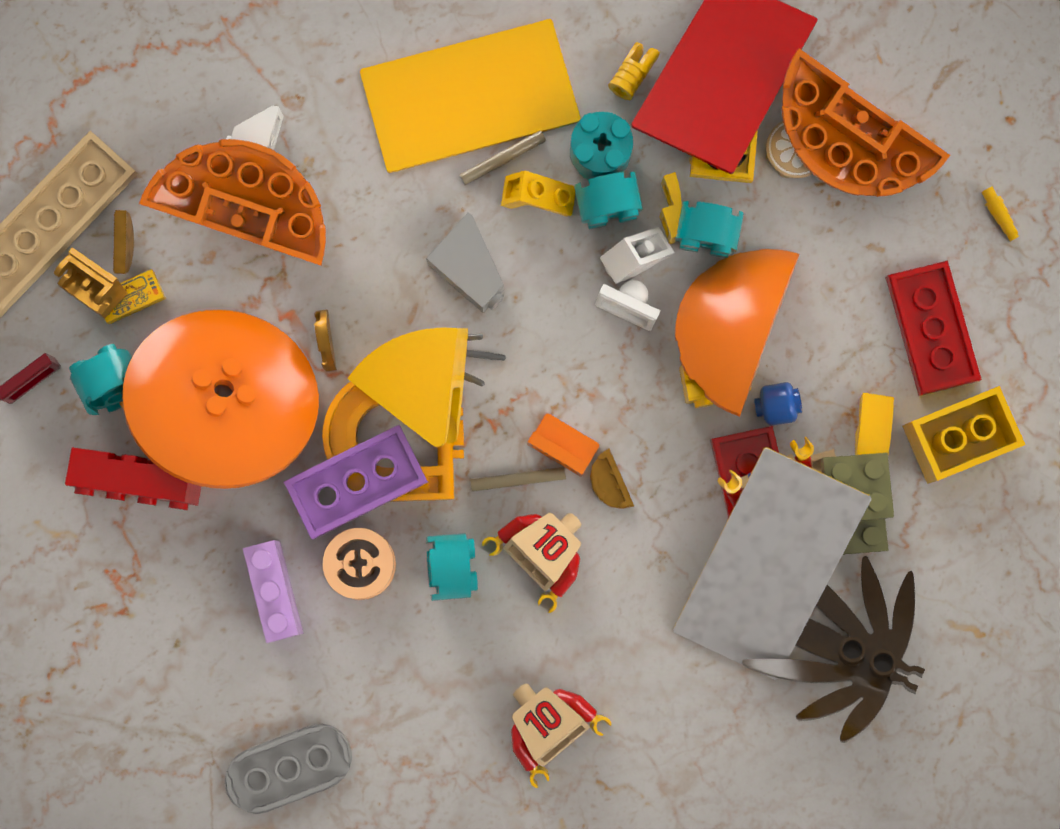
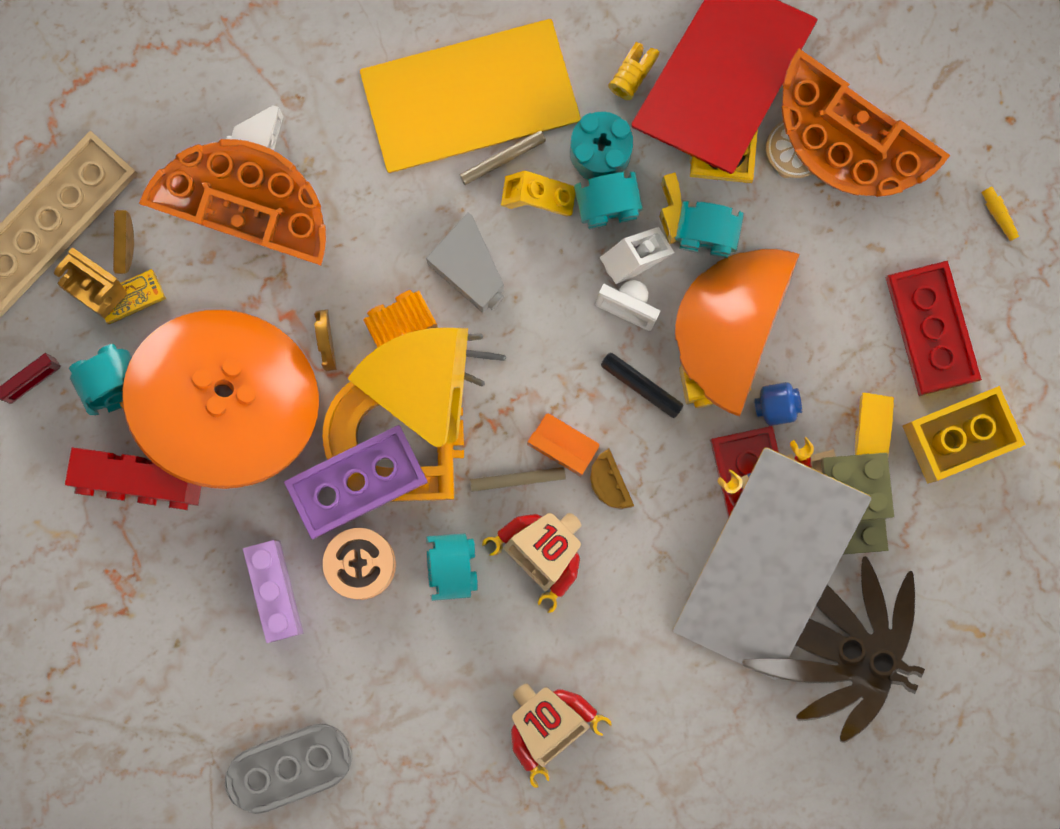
none -> light orange brick [363,290,438,347]
none -> black axle [601,352,684,418]

